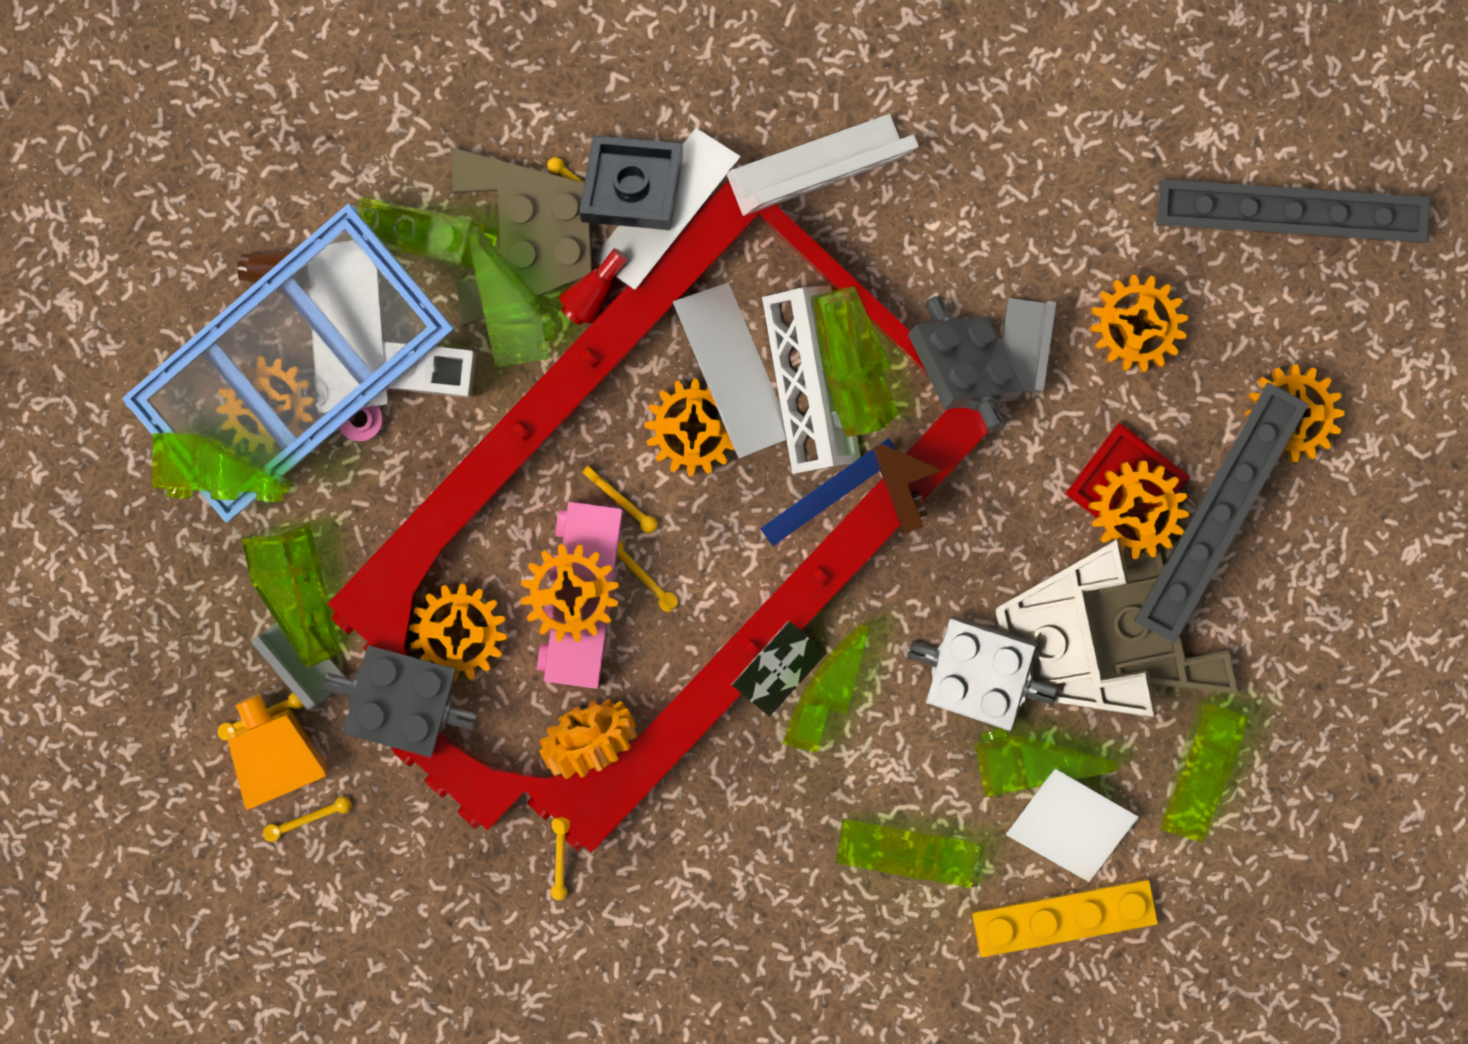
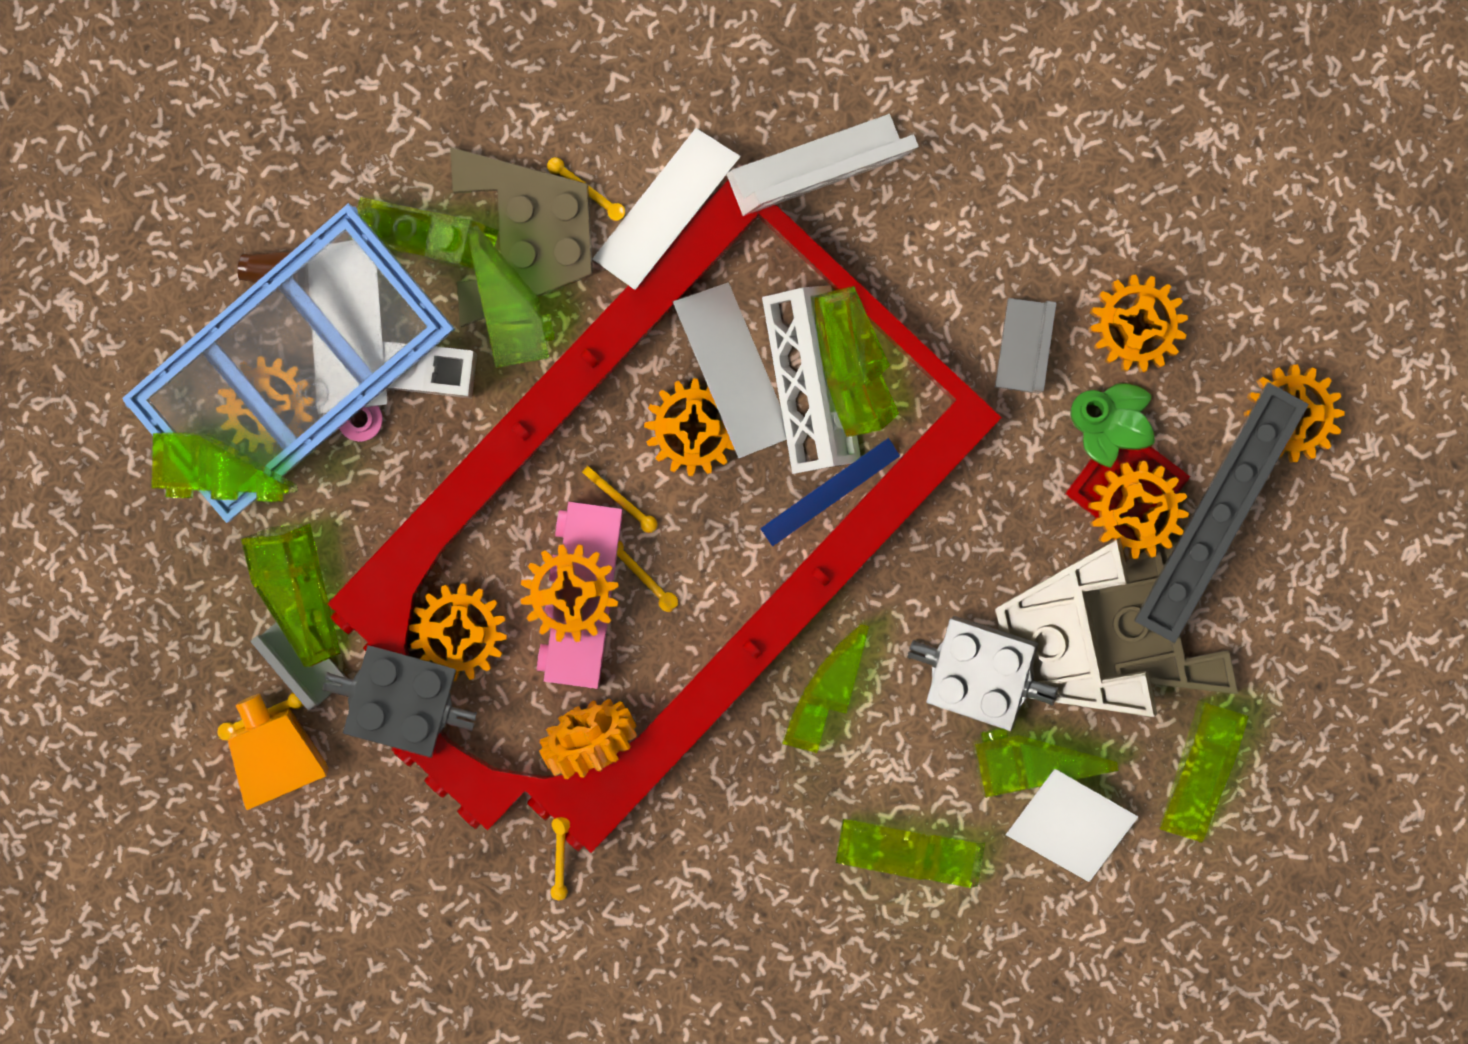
yellow hinge [263,796,352,842] -> none
red cone [559,248,628,325] -> none
plate [579,135,683,230] -> none
black sticker [732,621,826,717] -> none
reddish brown slope [872,444,941,534] -> none
dark grey plate [908,295,1024,433] -> none
yellow plate [971,879,1158,958] -> none
dark grey plate [1156,179,1430,244] -> none
none -> bright green plate [1070,383,1155,467]

